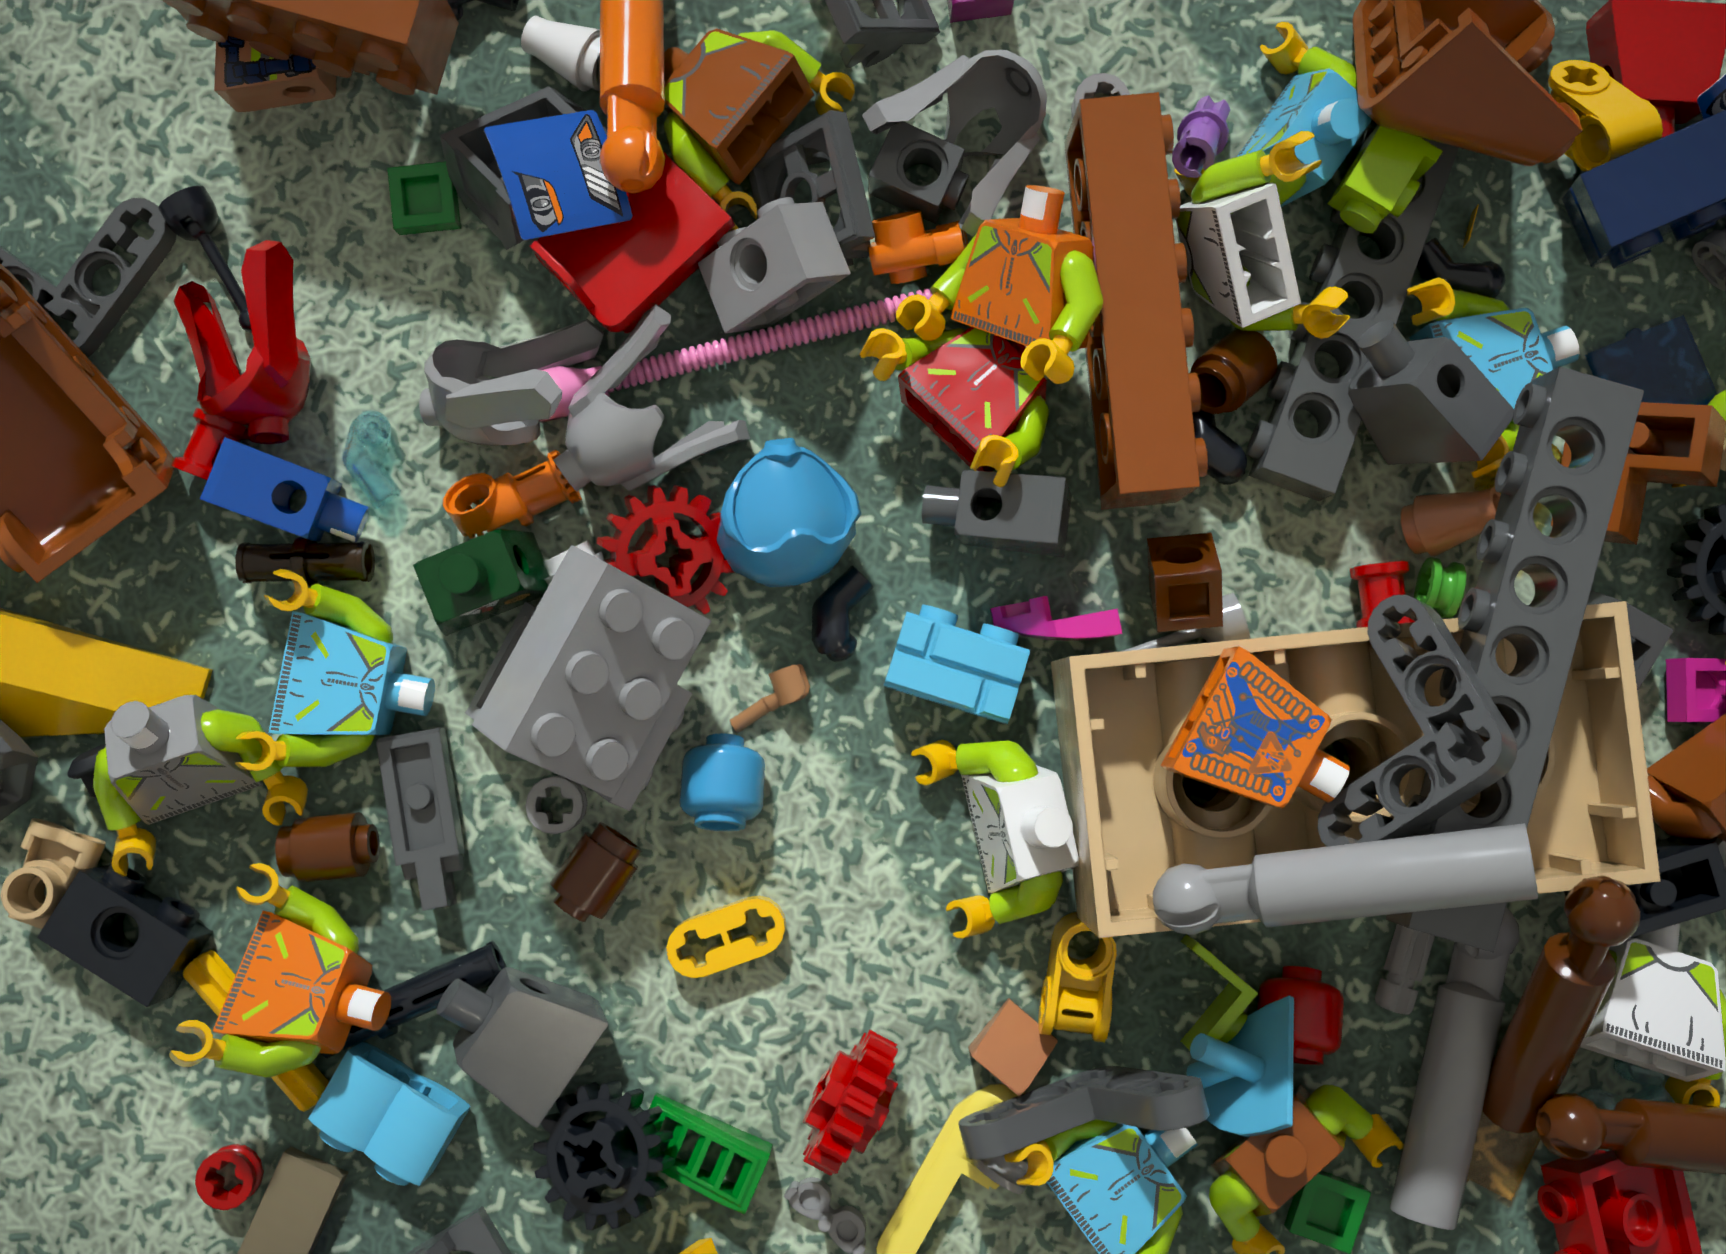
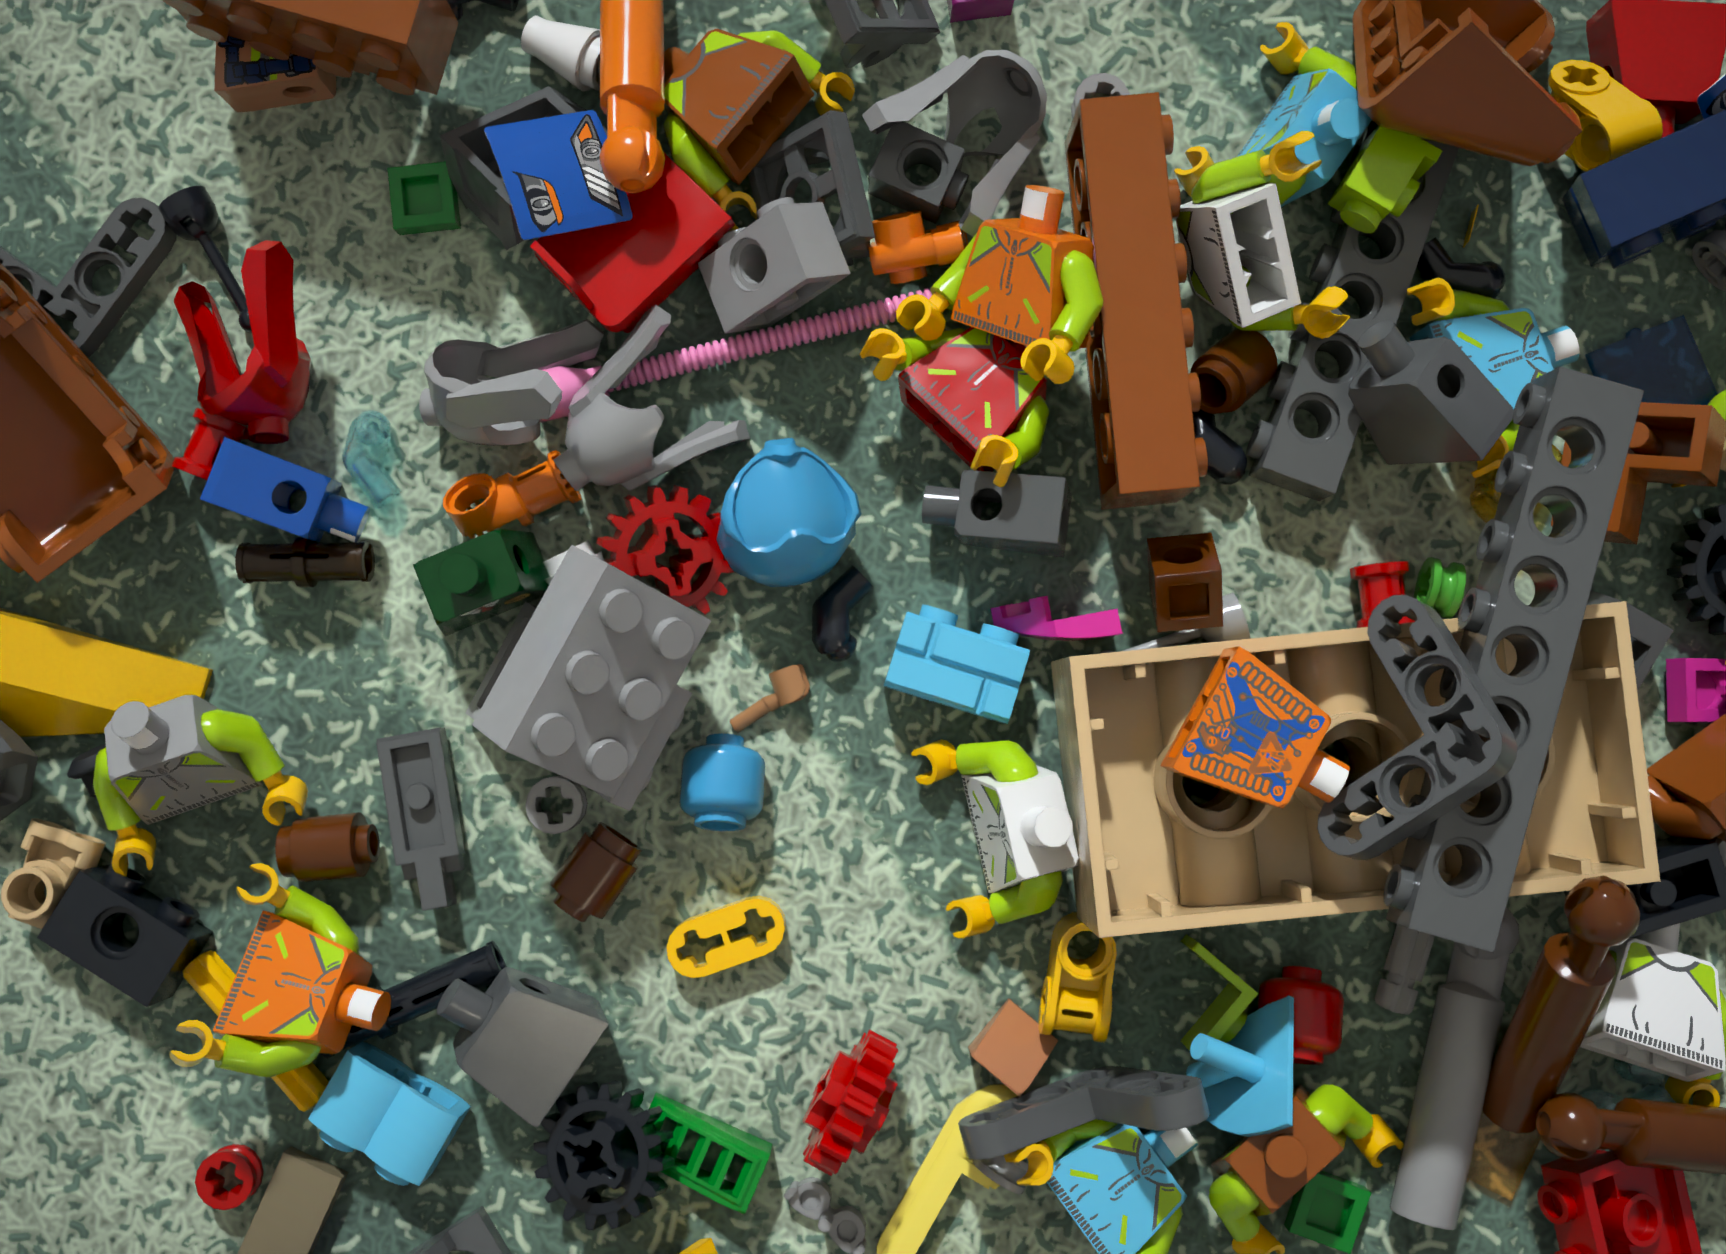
torso [235,569,435,771] -> none
light grey piece [1152,823,1538,935] -> none
medium lavender axle [1172,95,1230,178] -> none
nougat cone [1401,487,1501,557] -> none

